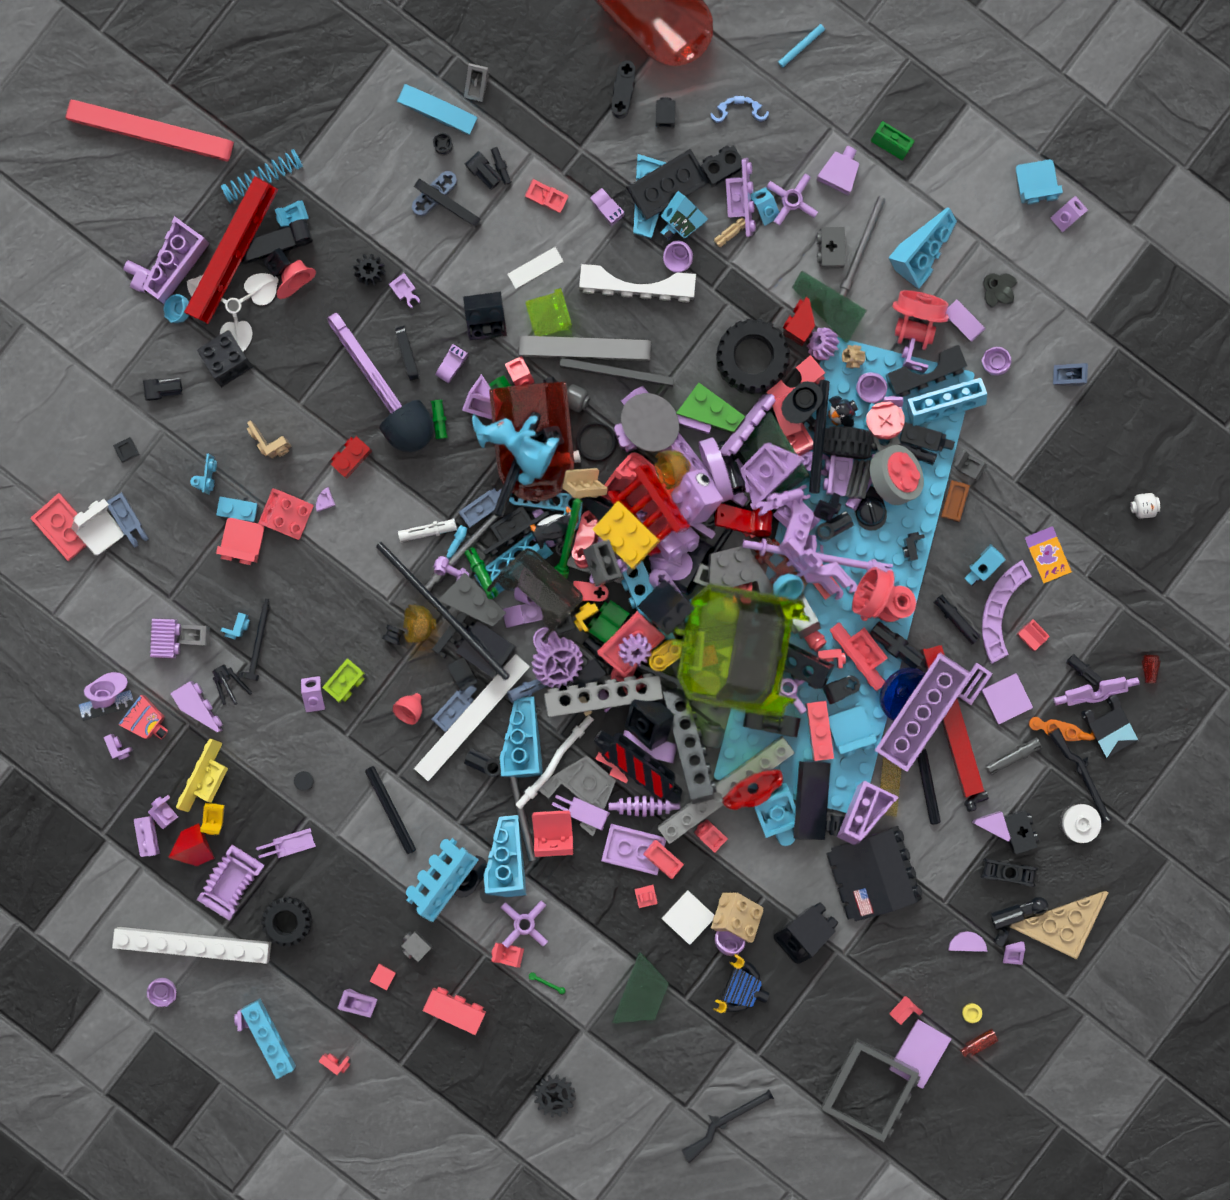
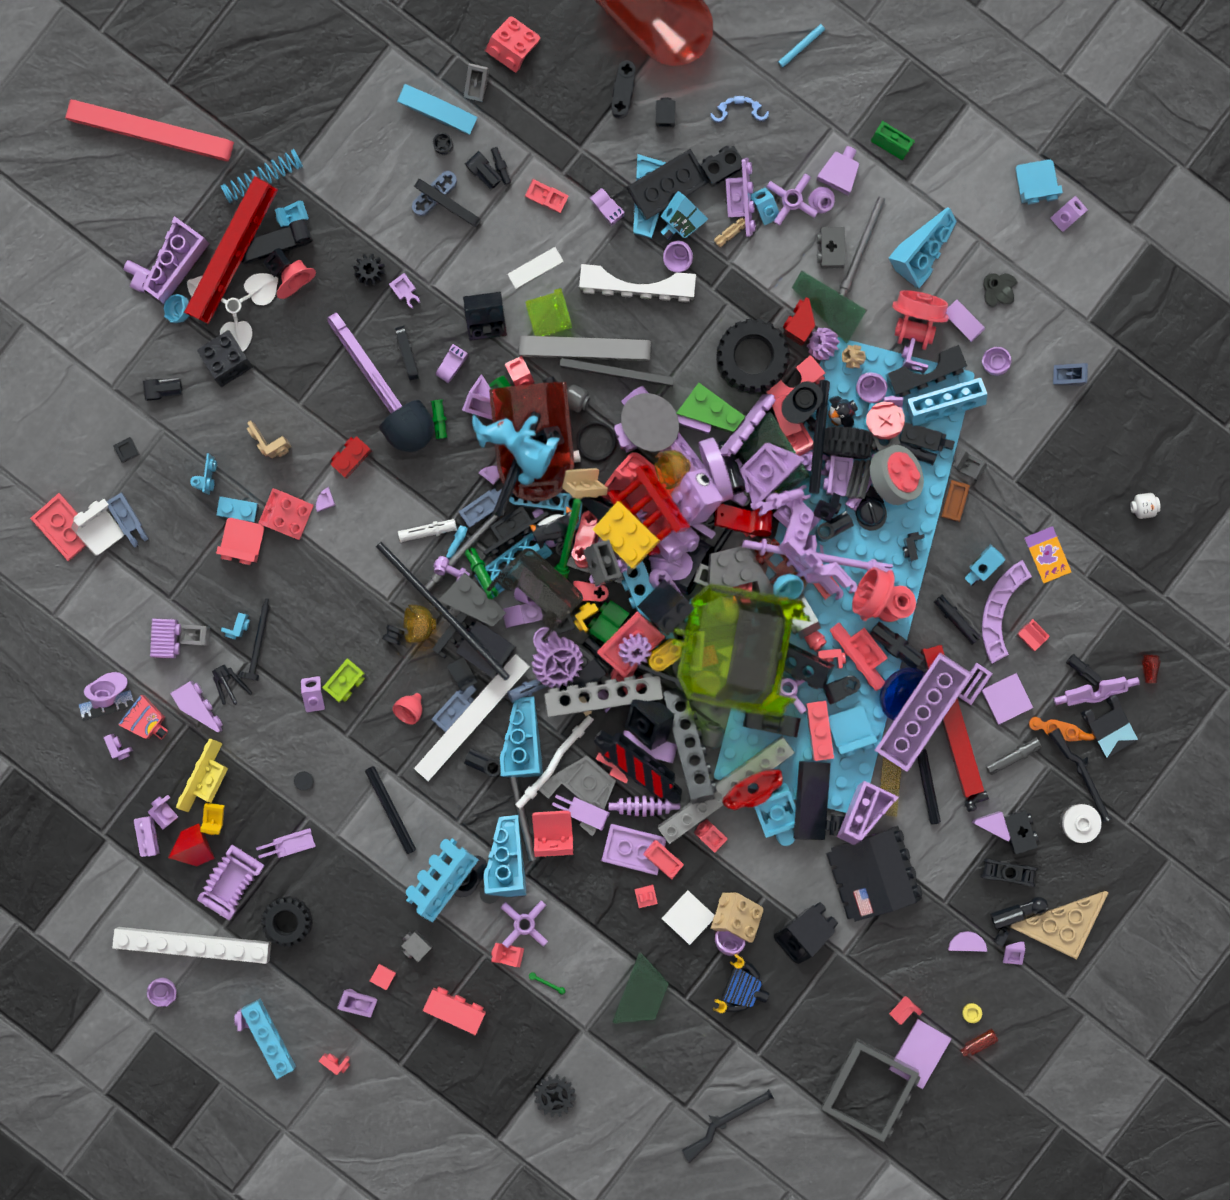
none -> lavender tile [479,466,505,485]
none -> coral bracket [485,17,540,73]
none -> lavender piece [808,187,835,213]

